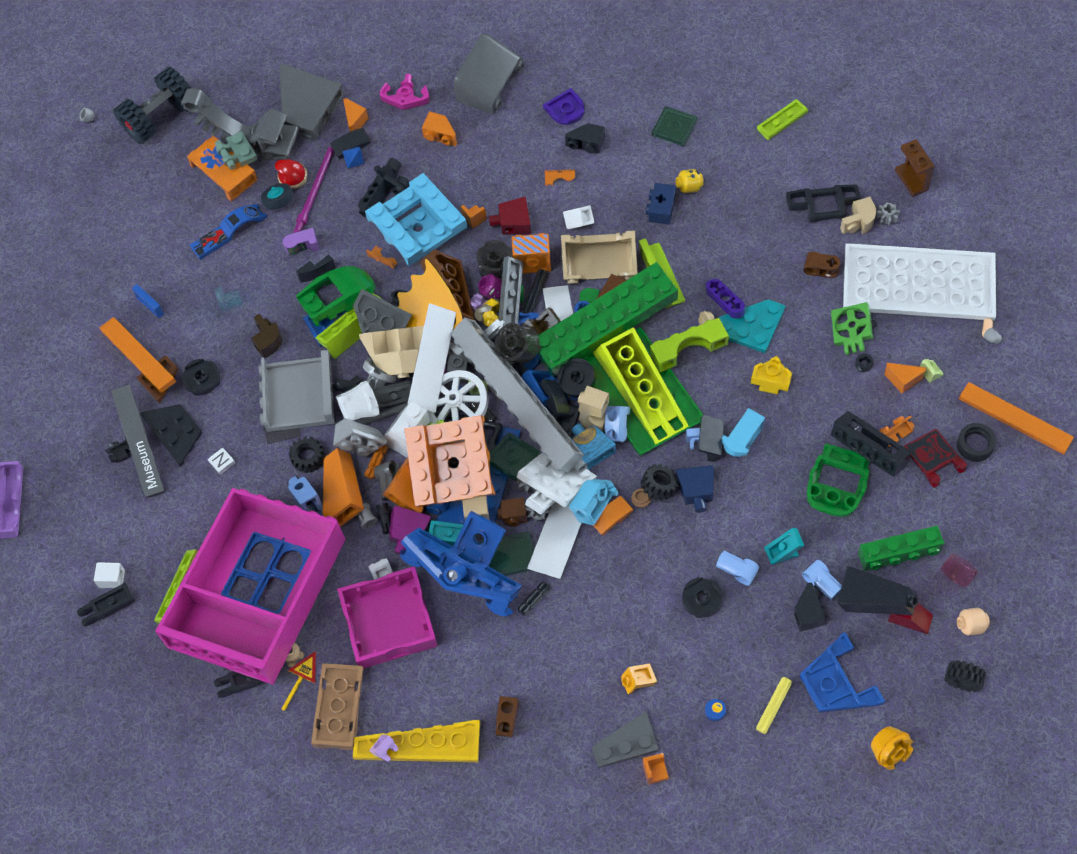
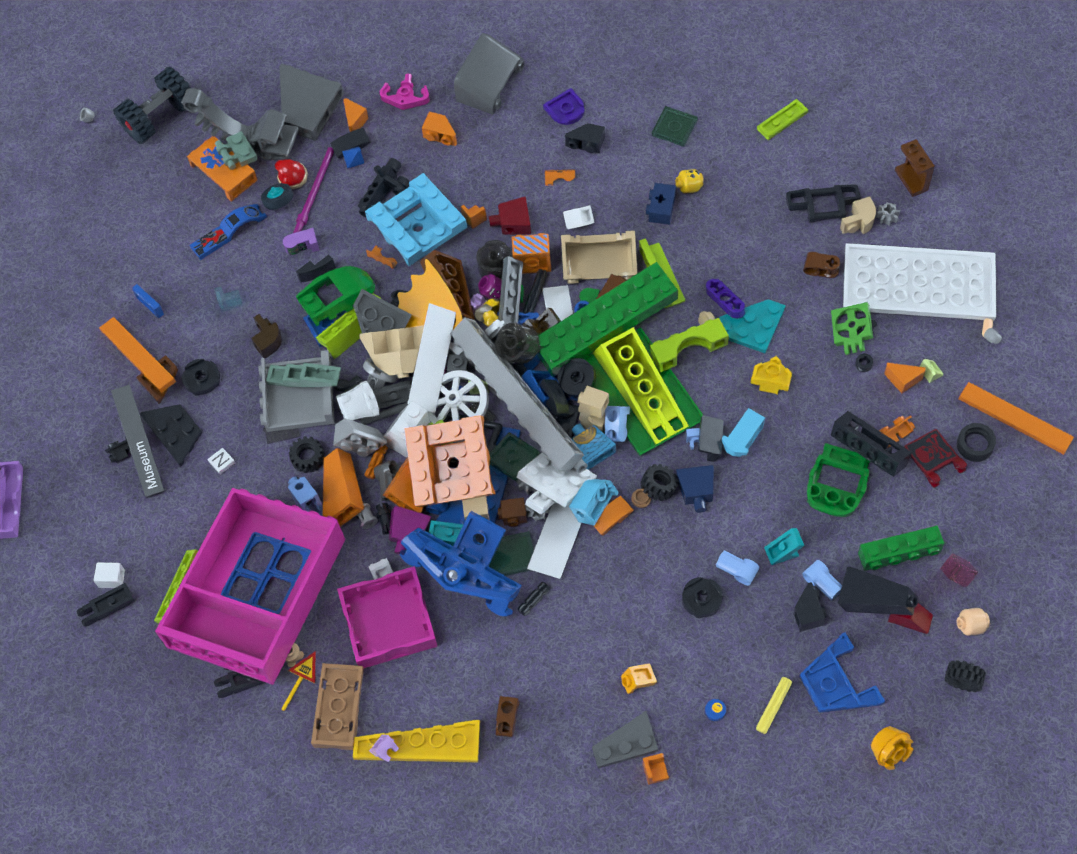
none -> sand green slope [266,363,341,387]

